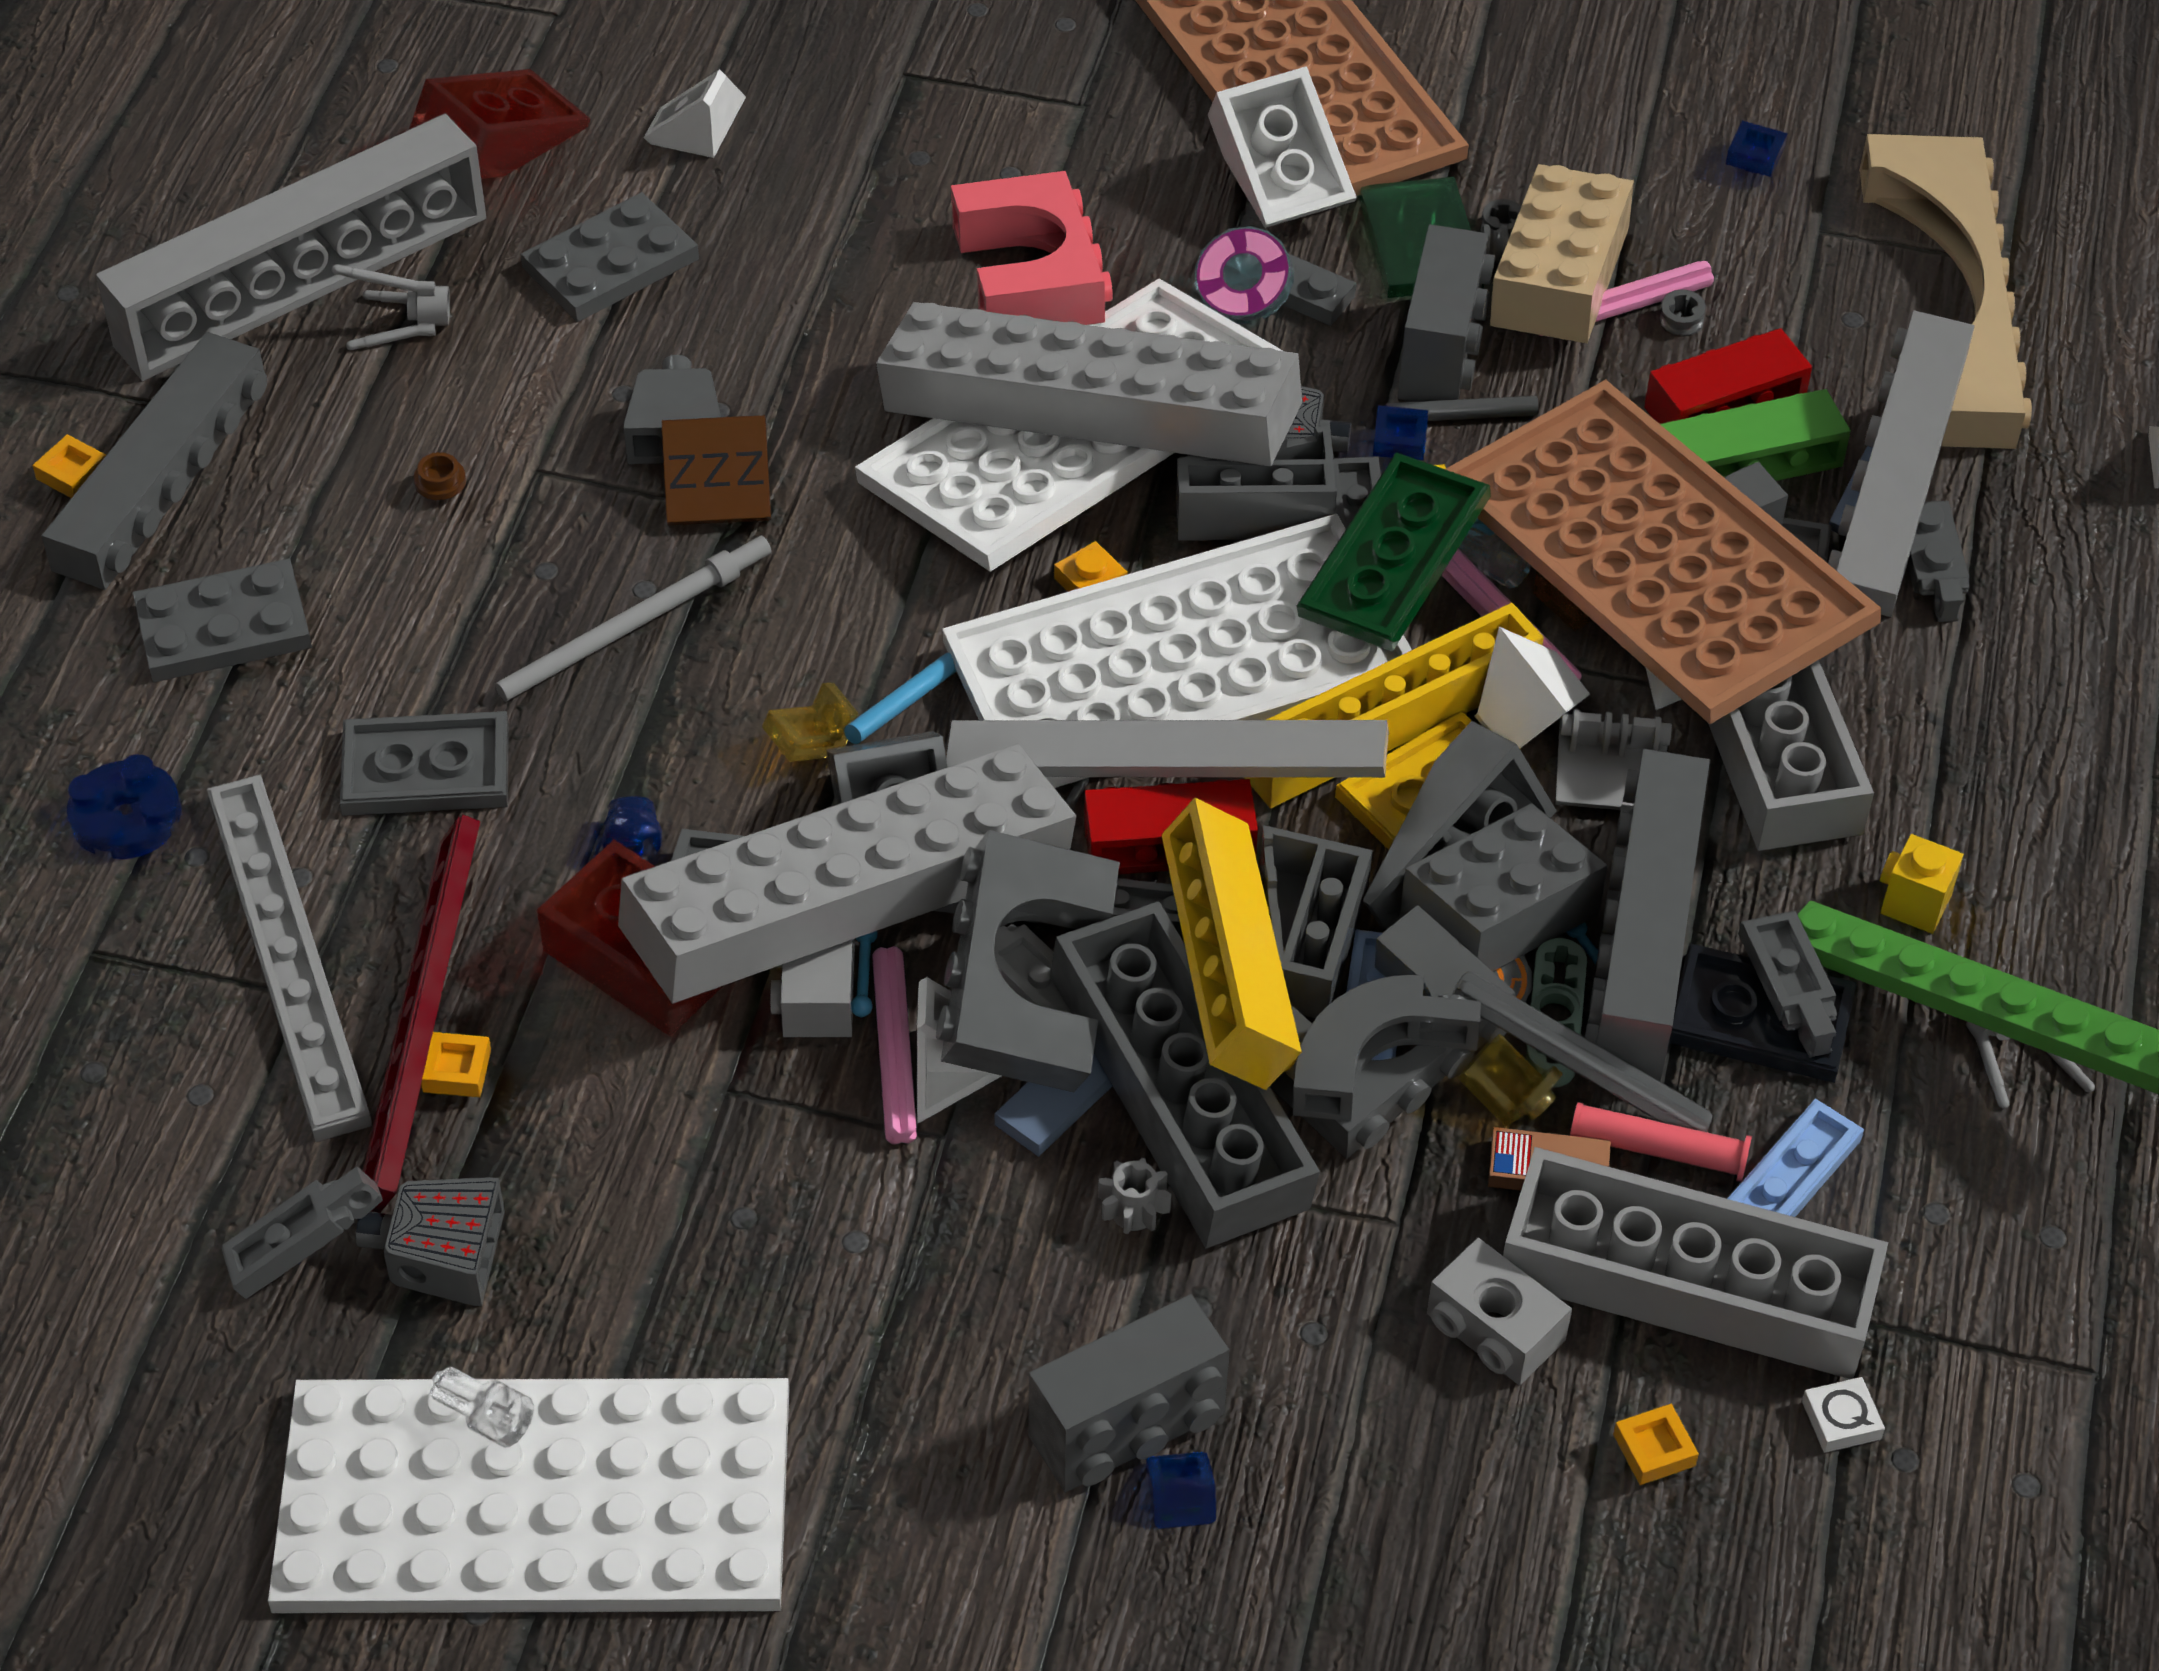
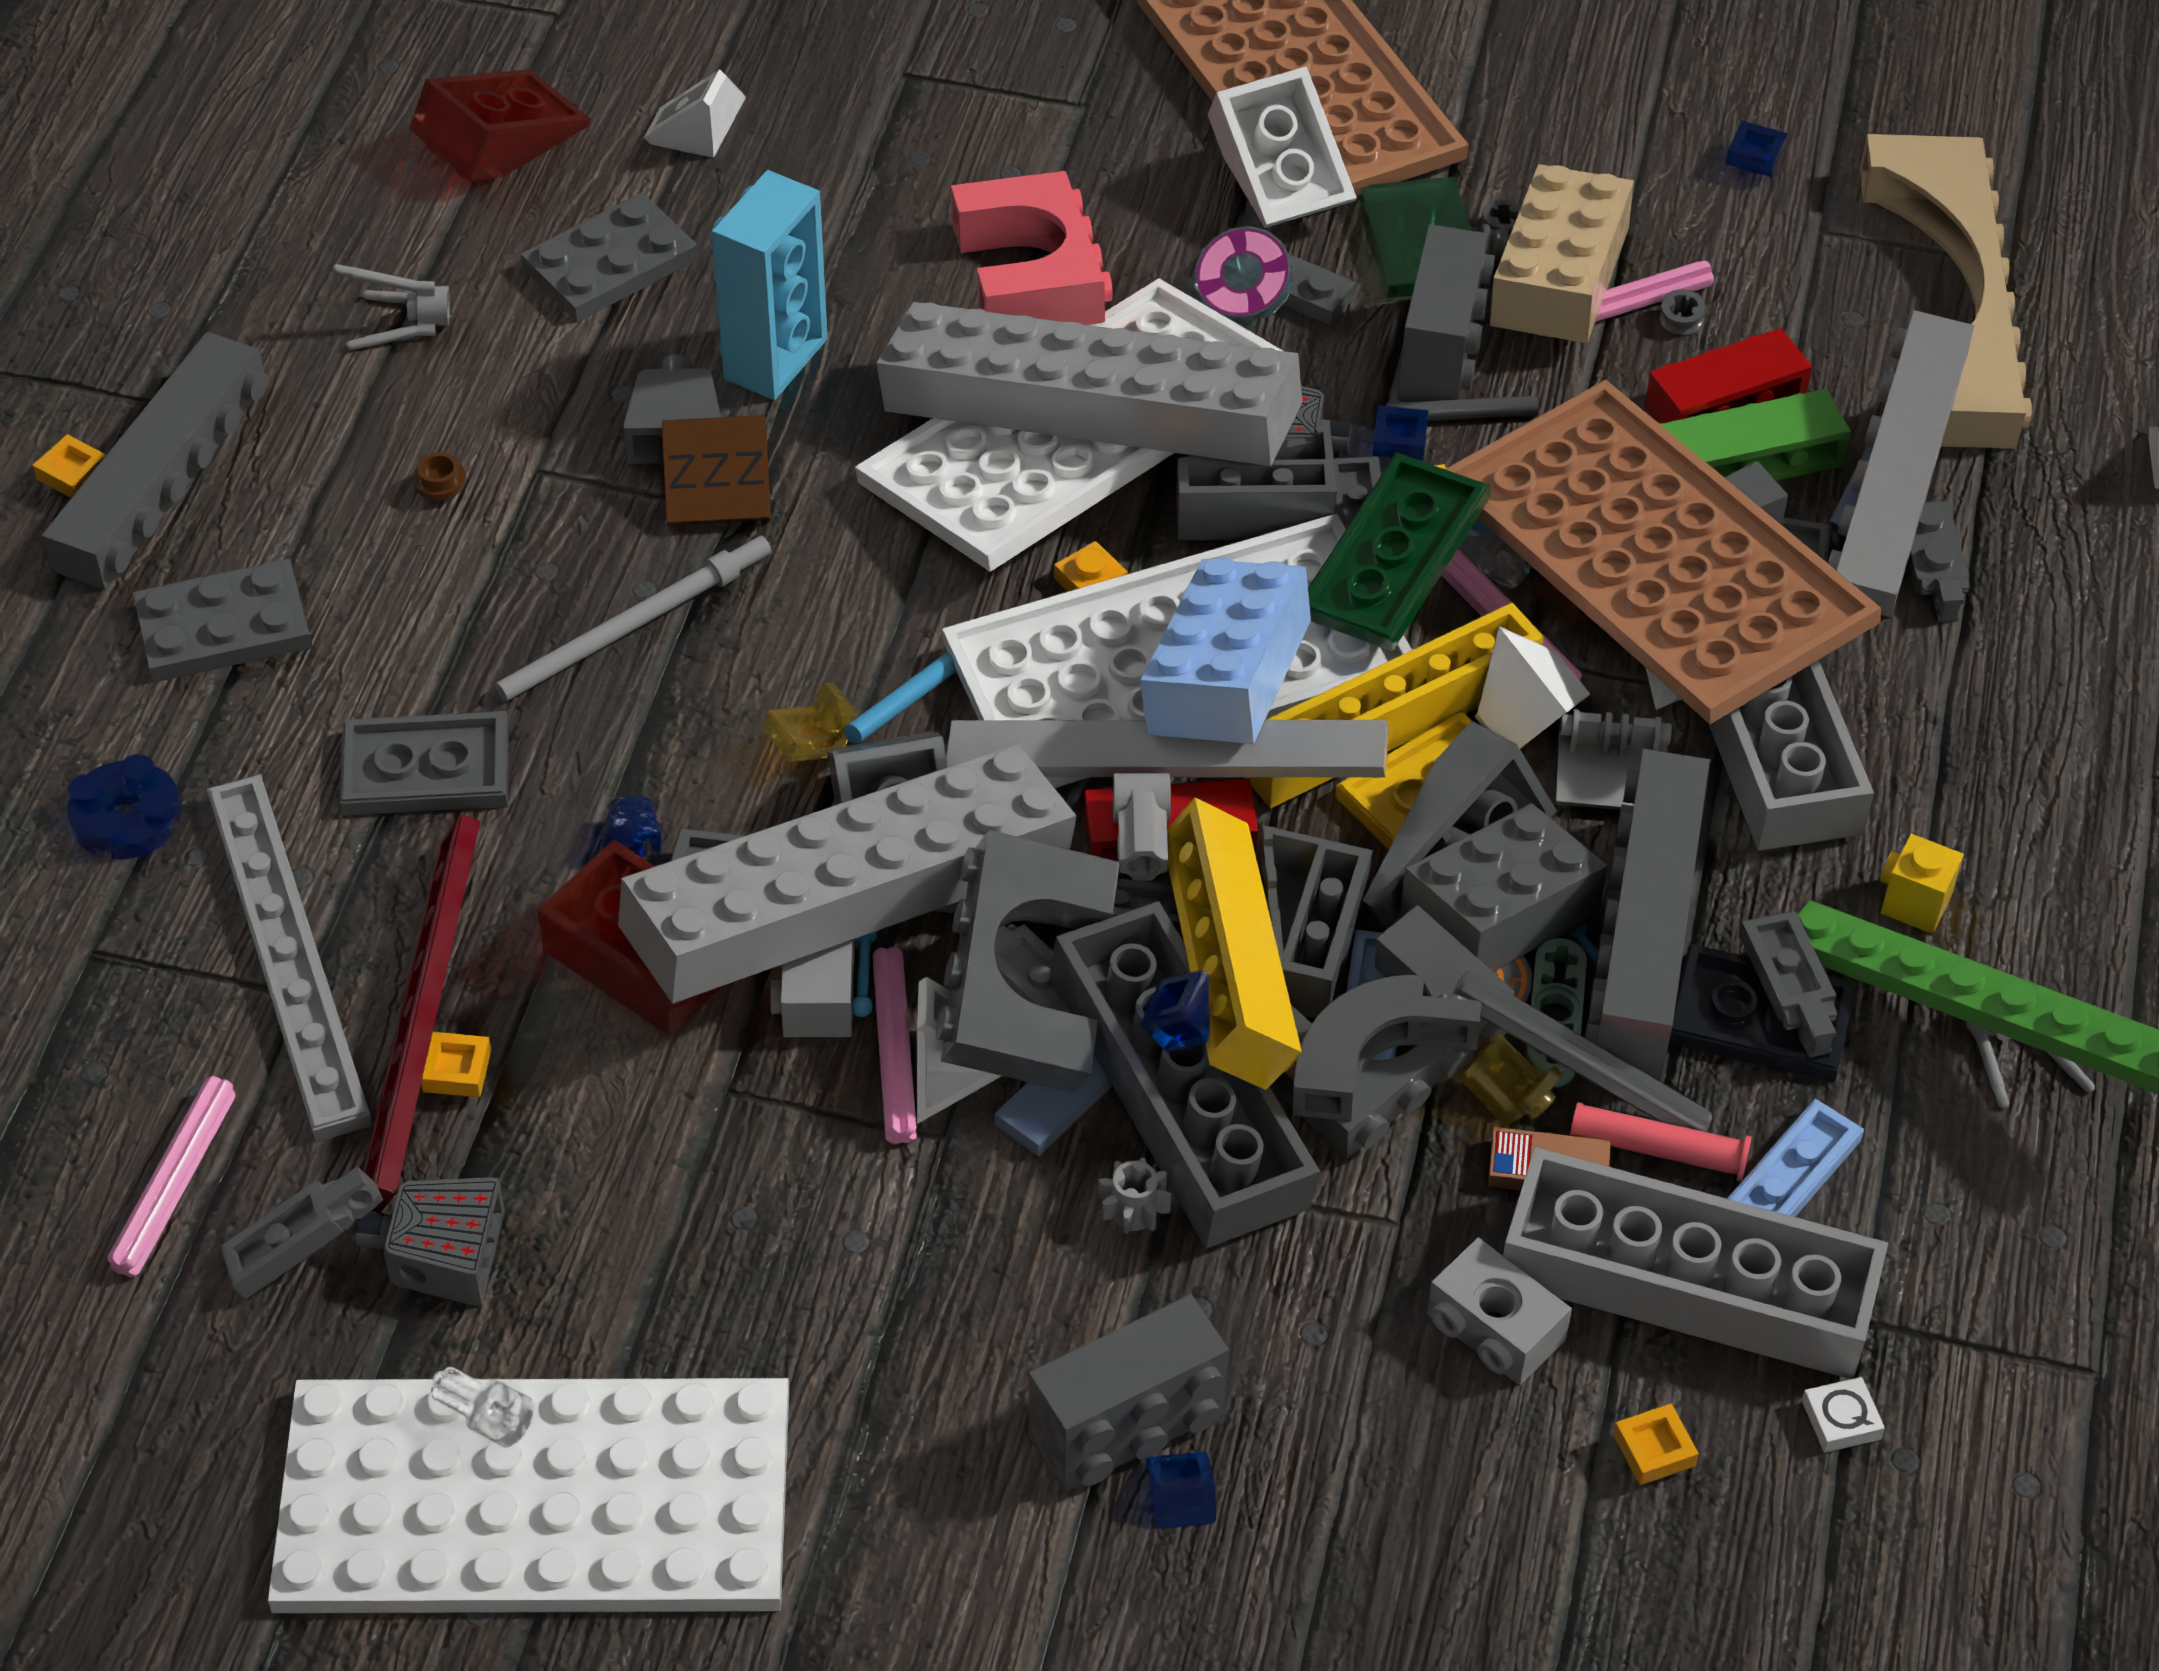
light grey brick [96,113,487,381] -> none
none -> bright pink axle [107,1076,235,1278]
none -> medium azure brick [710,170,828,401]
none -> light grey piece [1113,773,1171,881]
none -> light blue brick [1140,558,1311,744]
none -> clear blue slope [1141,970,1210,1052]

